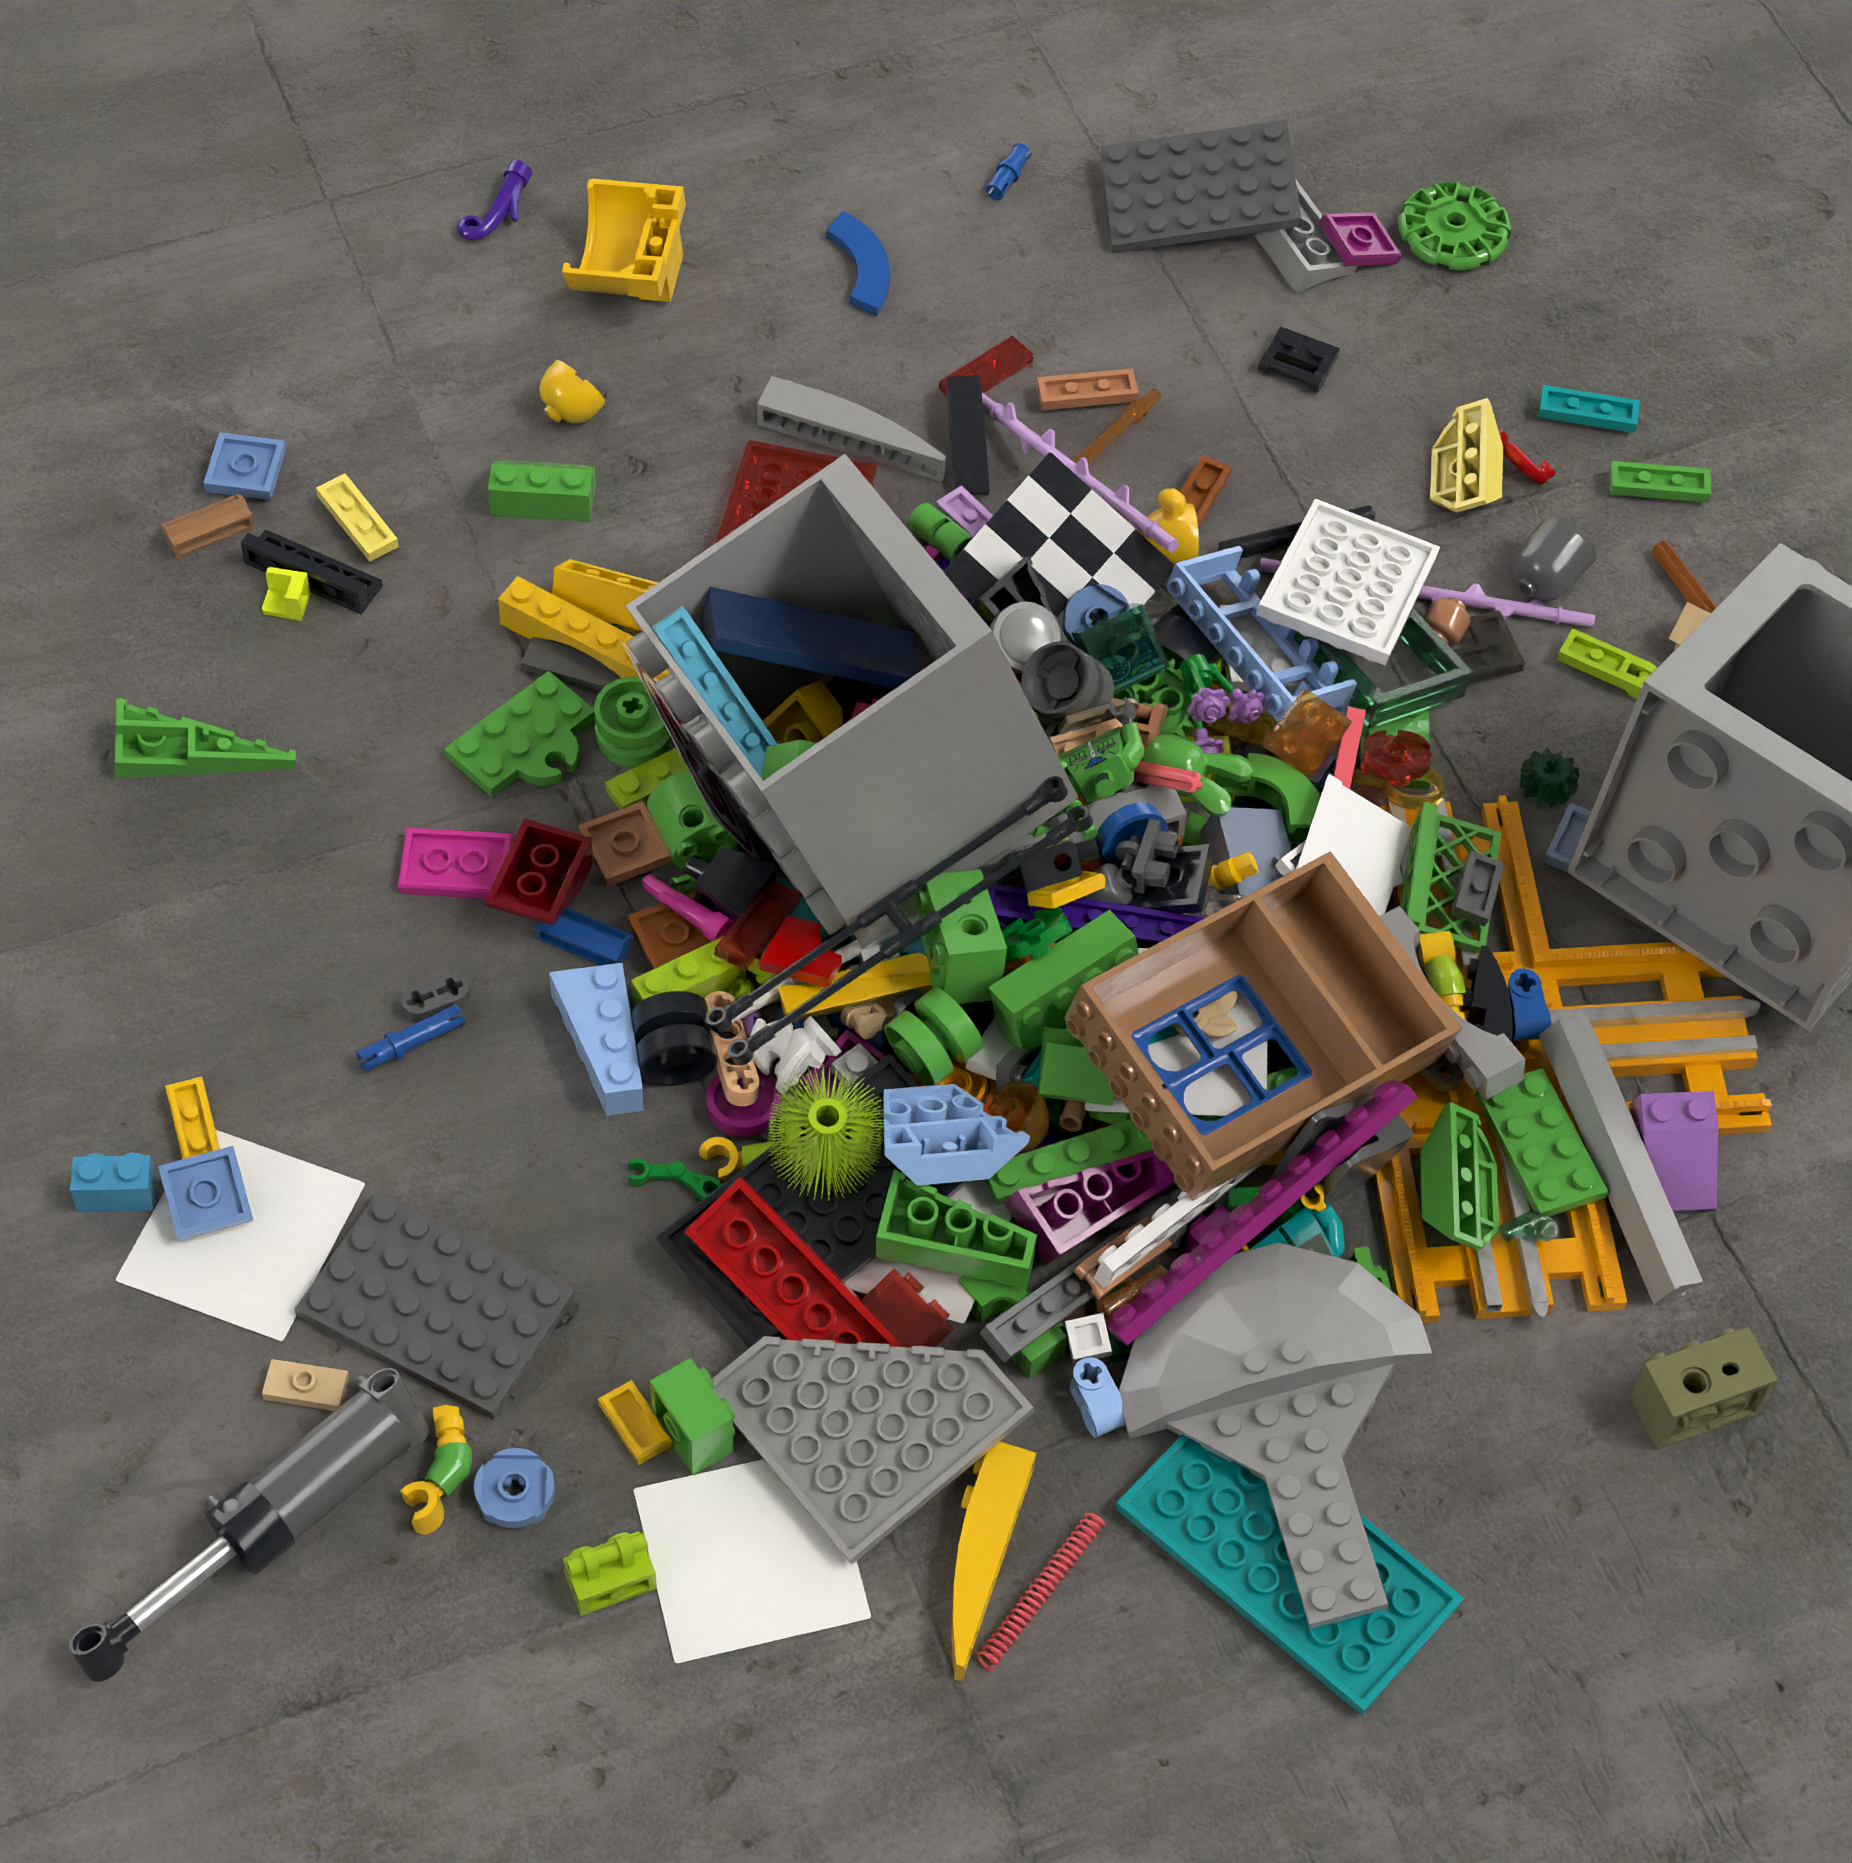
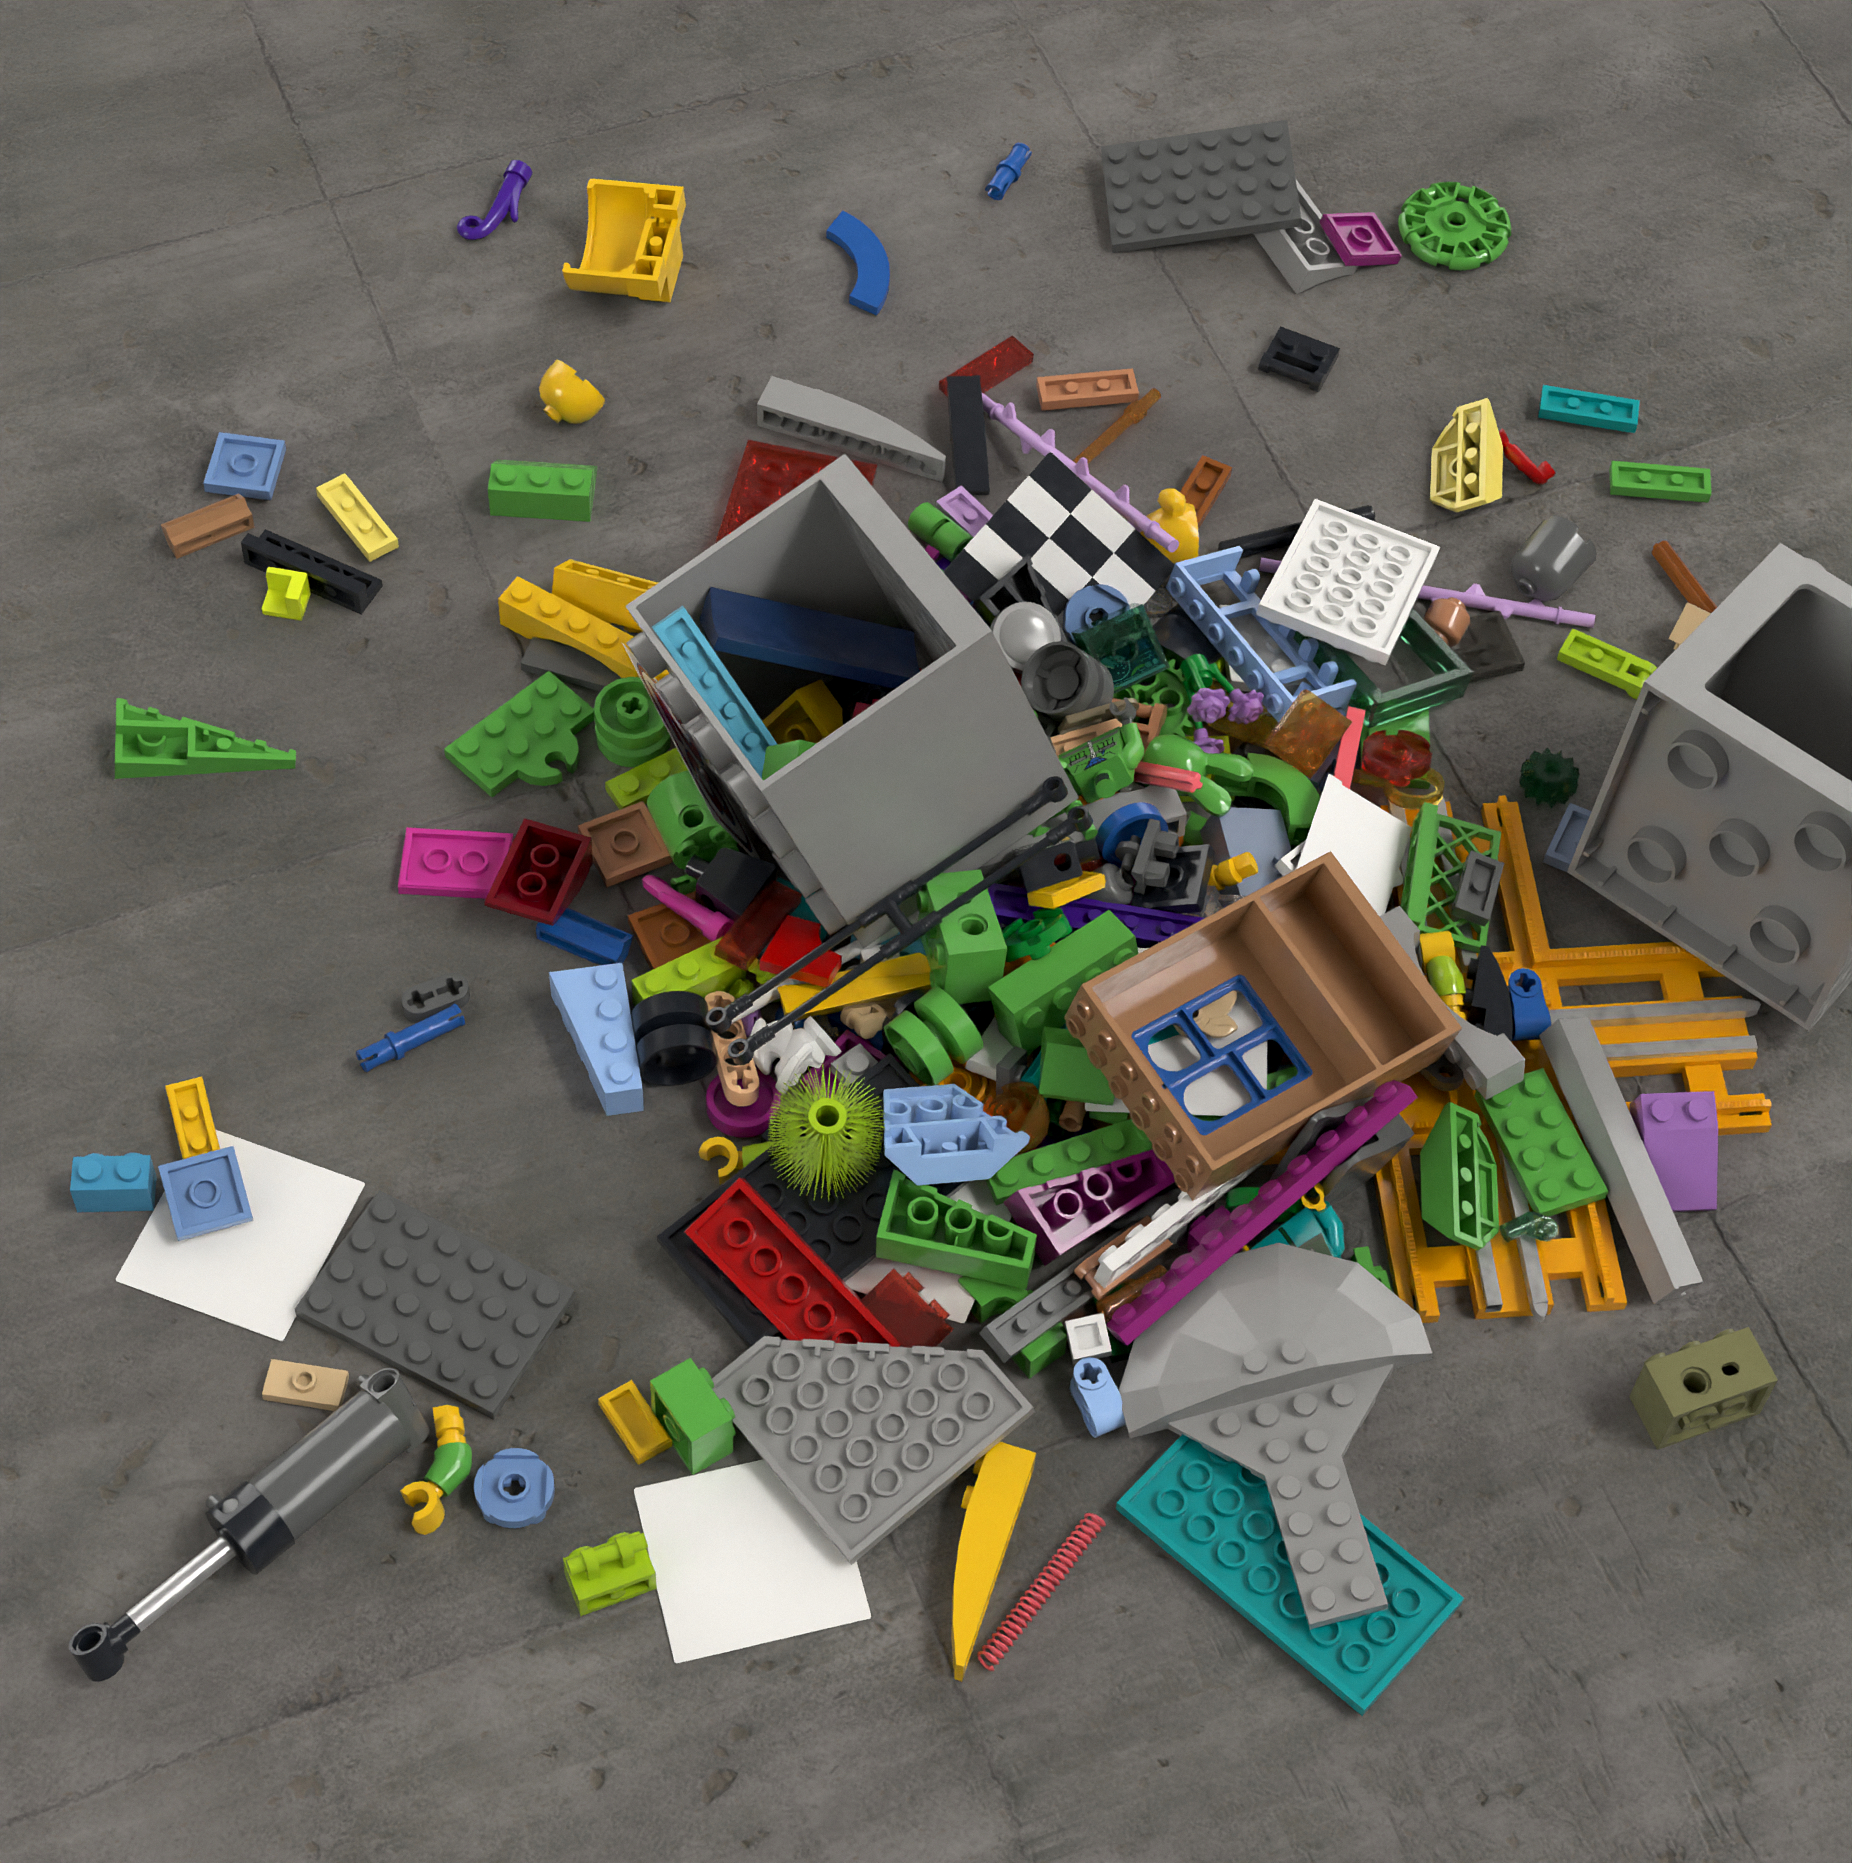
green piece [628,1158,722,1202] -> none

